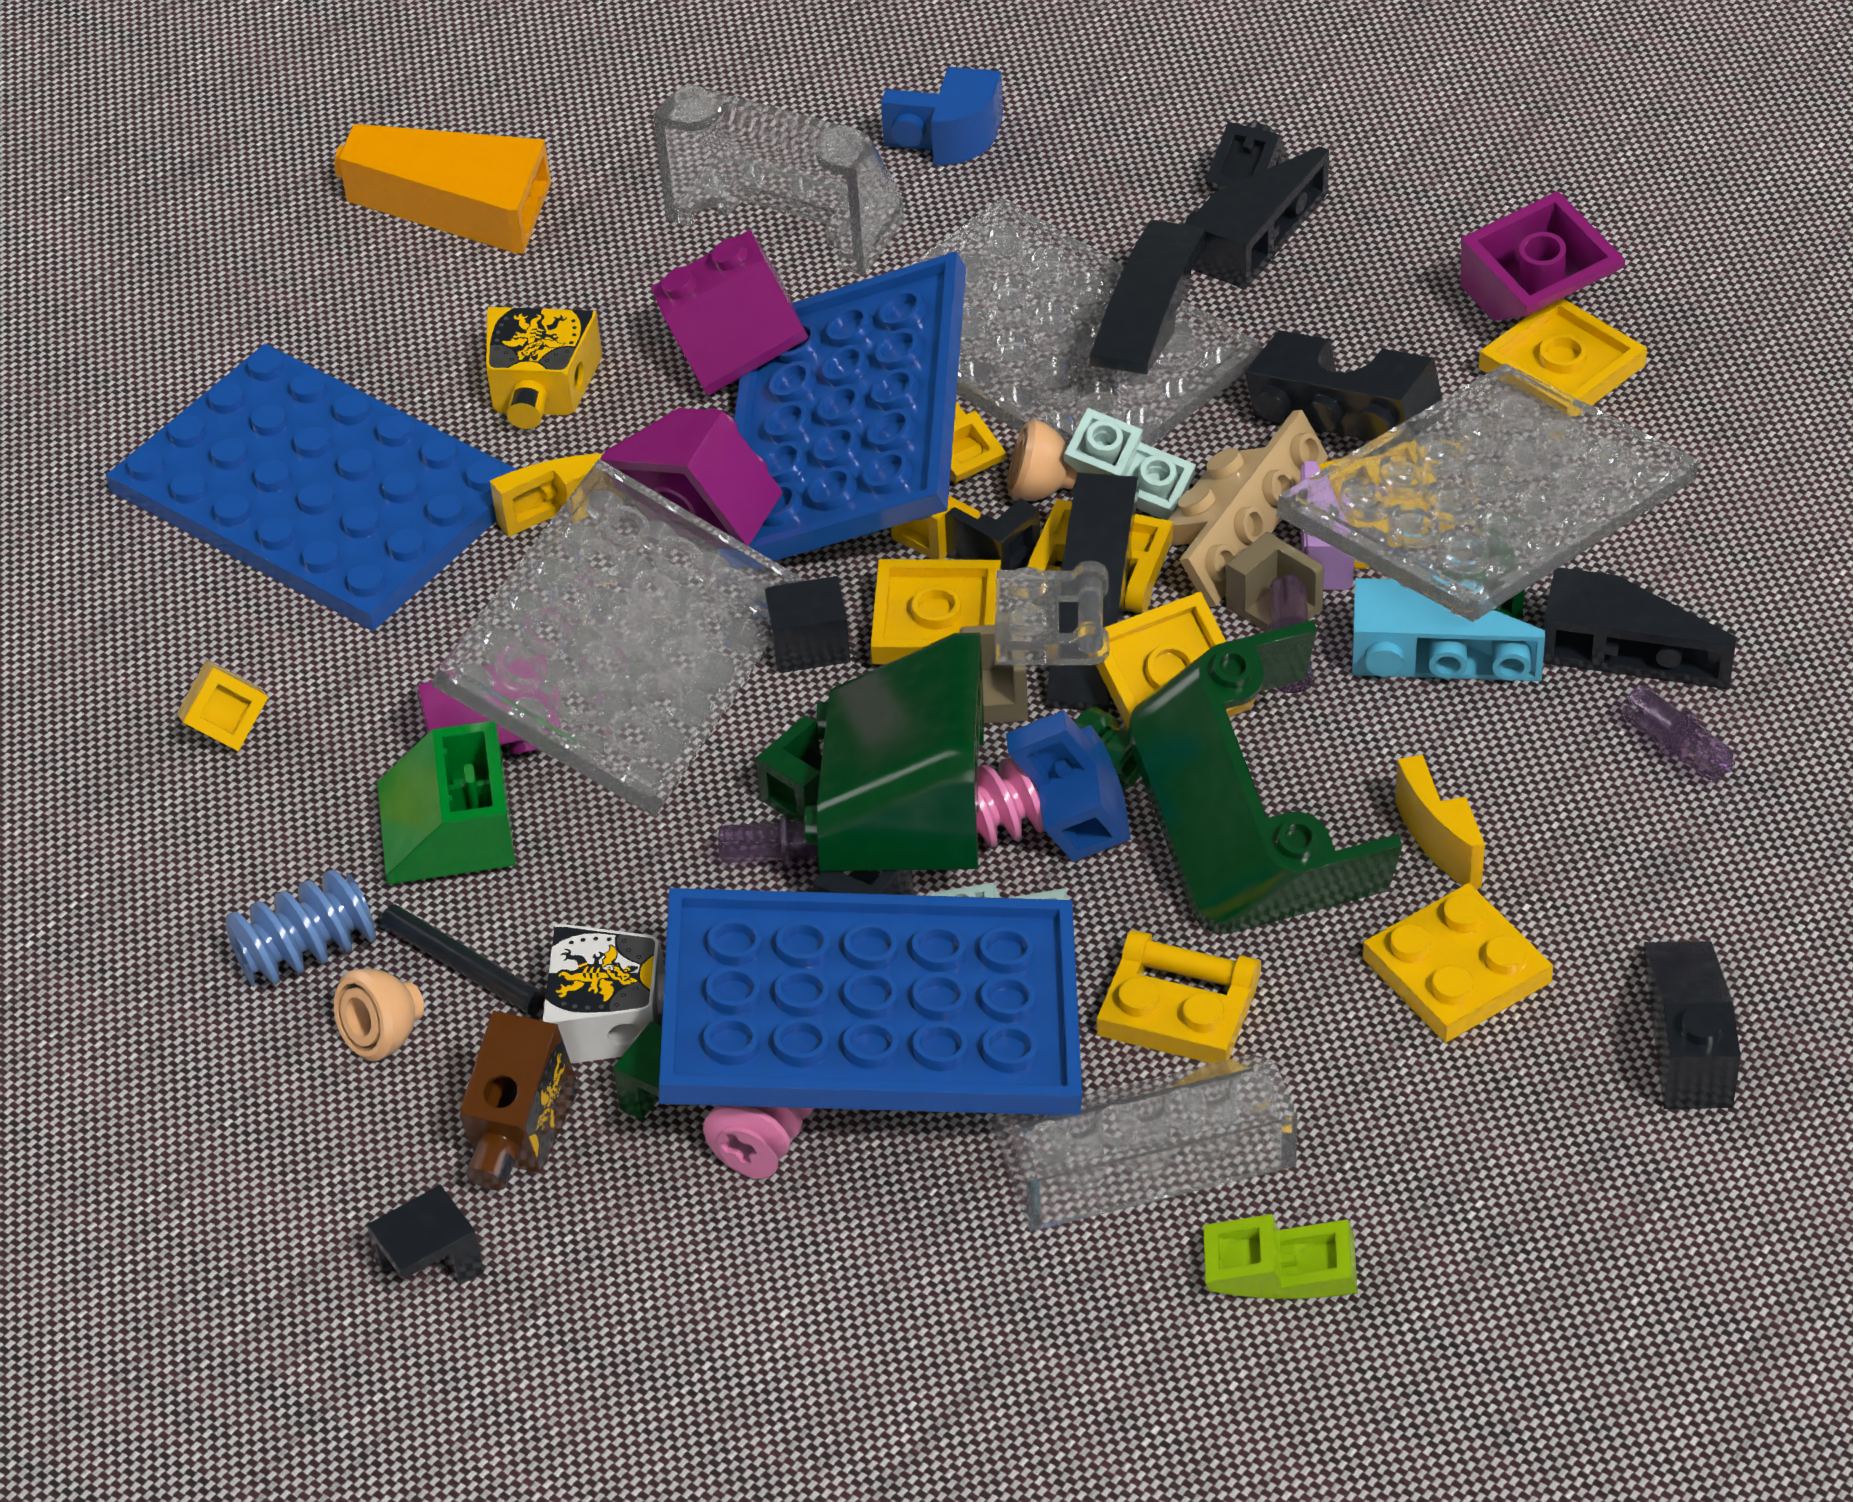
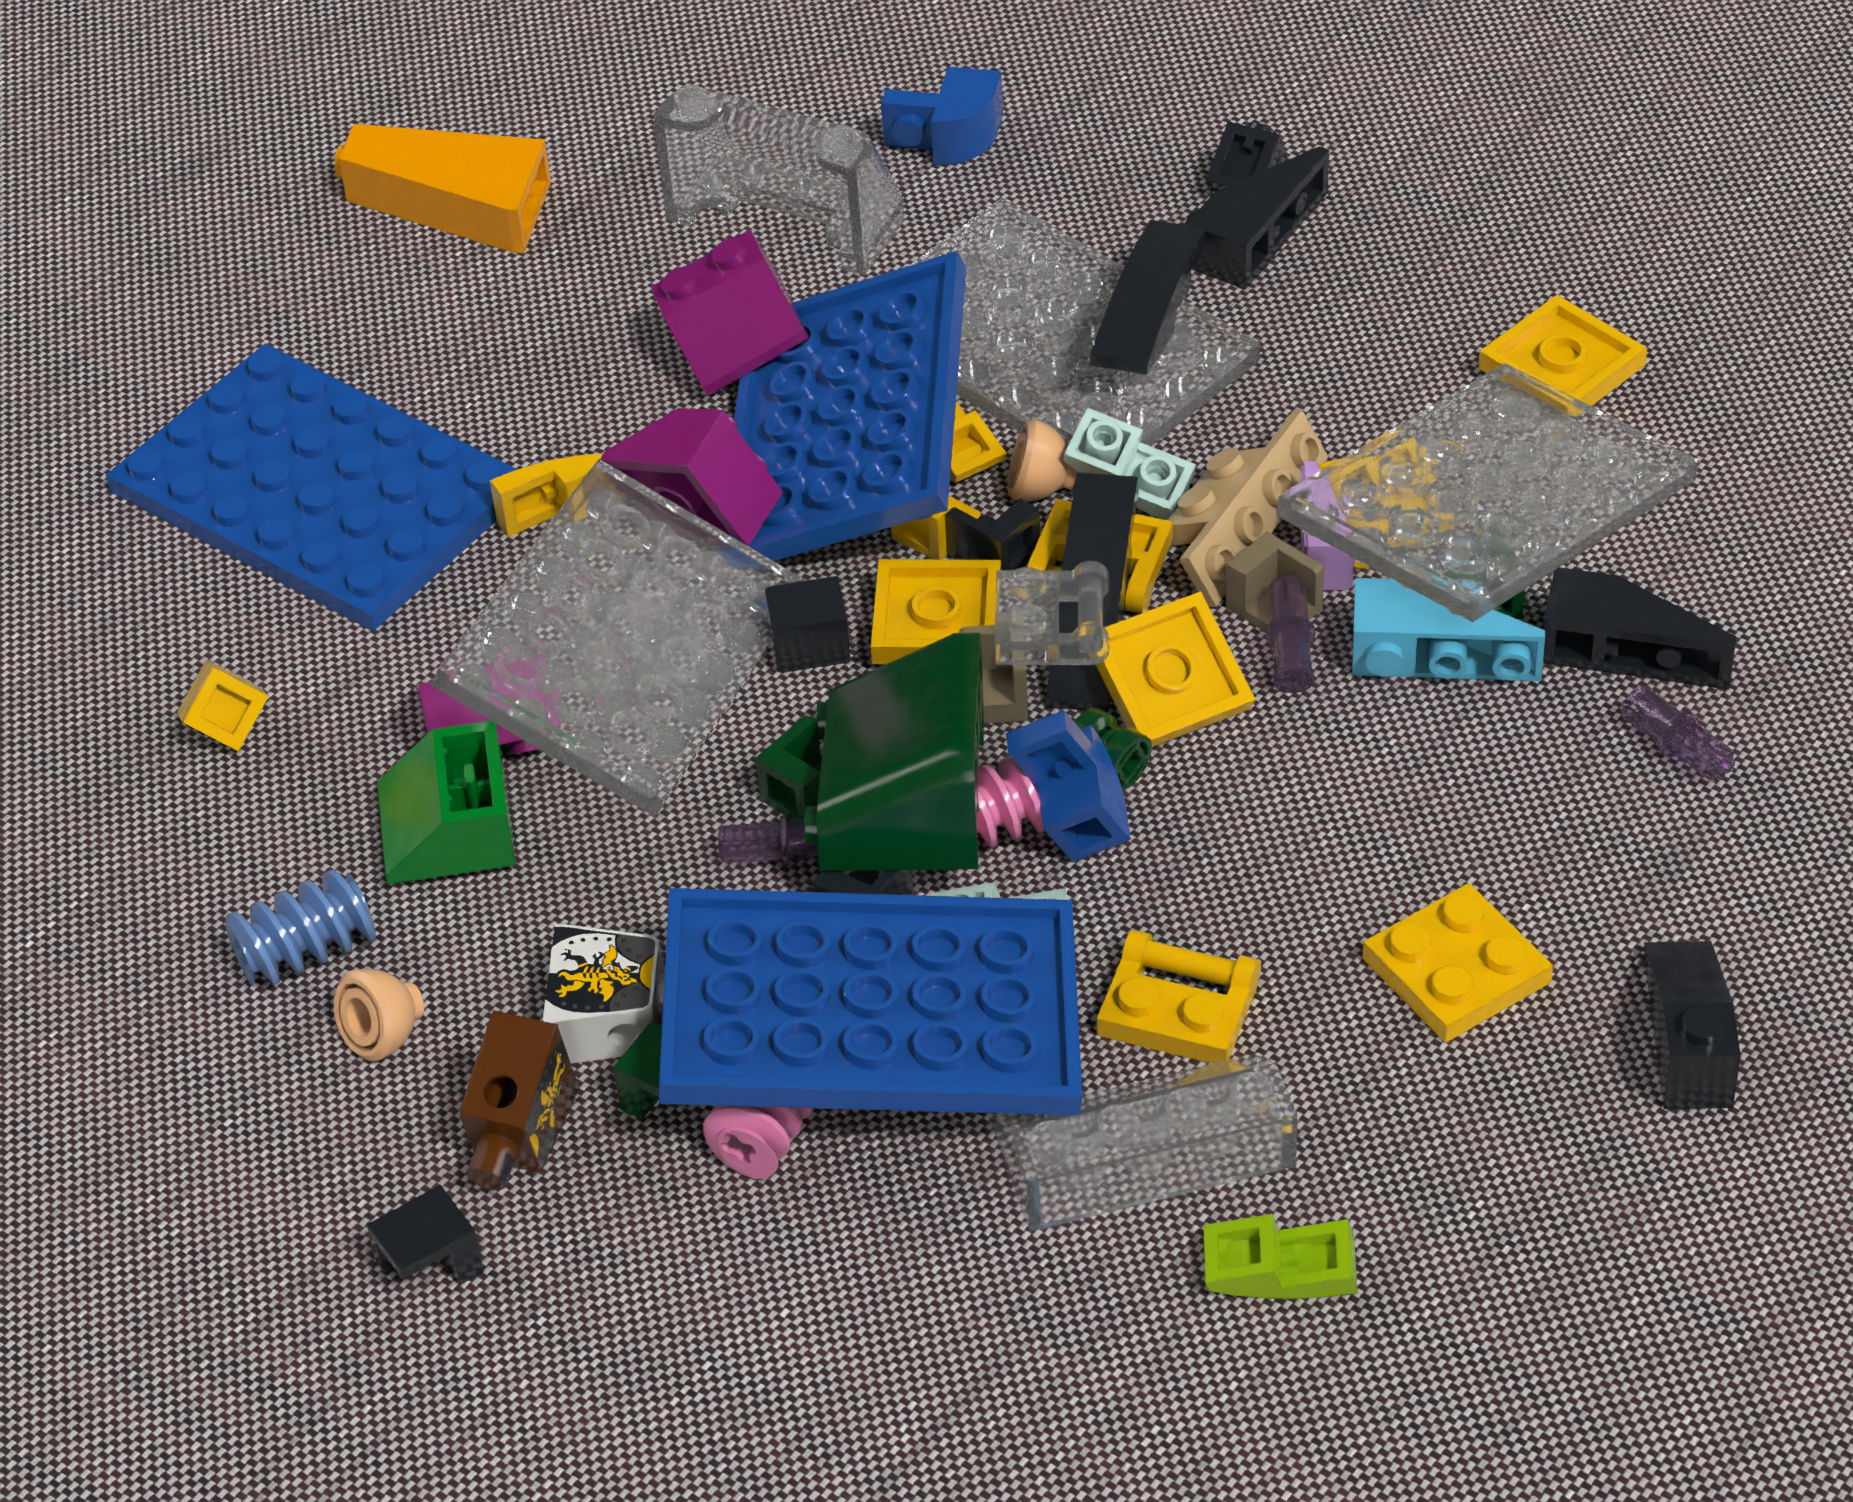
black bar [380,904,545,1015] -> none
yellow torso [486,307,602,429] -> none
dark green windscreen [1128,620,1403,934] -> none
black arch [1244,330,1443,448] -> none
yellow slope [1395,754,1485,889] -> none
magenta slope [1461,191,1625,321] -> none

